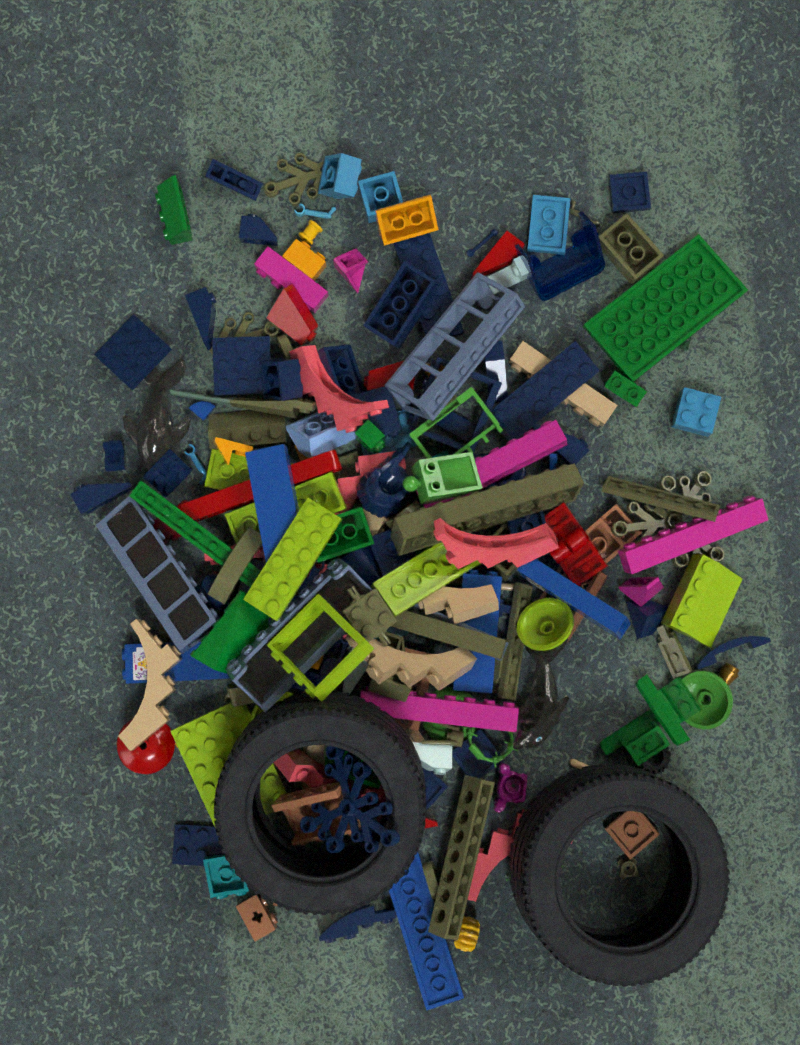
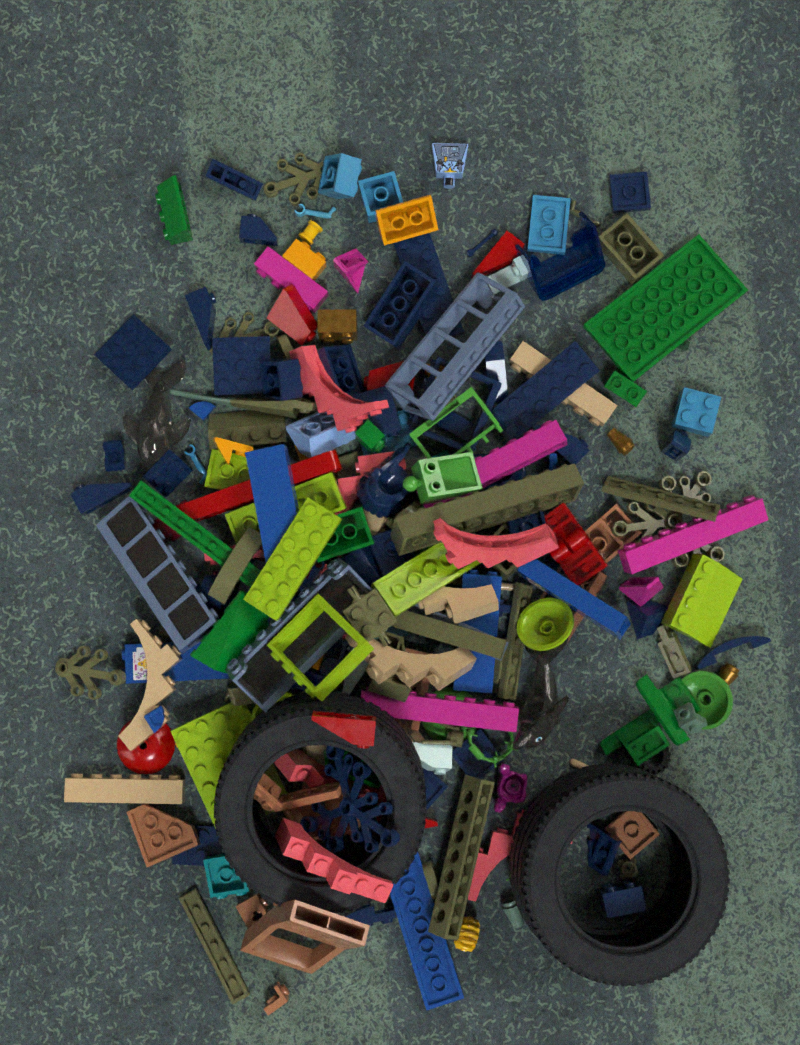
none -> olive plant [55,646,126,700]
none -> tan brick [64,773,185,804]
none -> nougat plate [127,804,201,867]
none -> blue tile [144,706,165,733]
none -> olive tile [179,888,250,1005]
none -> nougat window [240,900,370,974]
none -> nougat bracket [253,773,282,811]
none -> nougat bracket [264,981,290,1015]
none -> coral arch [275,818,394,903]
none -> red slope [311,711,376,749]
none -> pearl gold brick [318,309,357,344]
none -> torso [432,143,468,189]
none -> sand green cone [502,896,524,928]
none -> dark blue wing [587,822,621,876]
none -> dark blue brick [597,878,646,918]
none -> pearl gold cone [607,428,635,456]
none -> dark blue slope [660,430,692,462]
none -> sand green bracket [674,702,708,734]

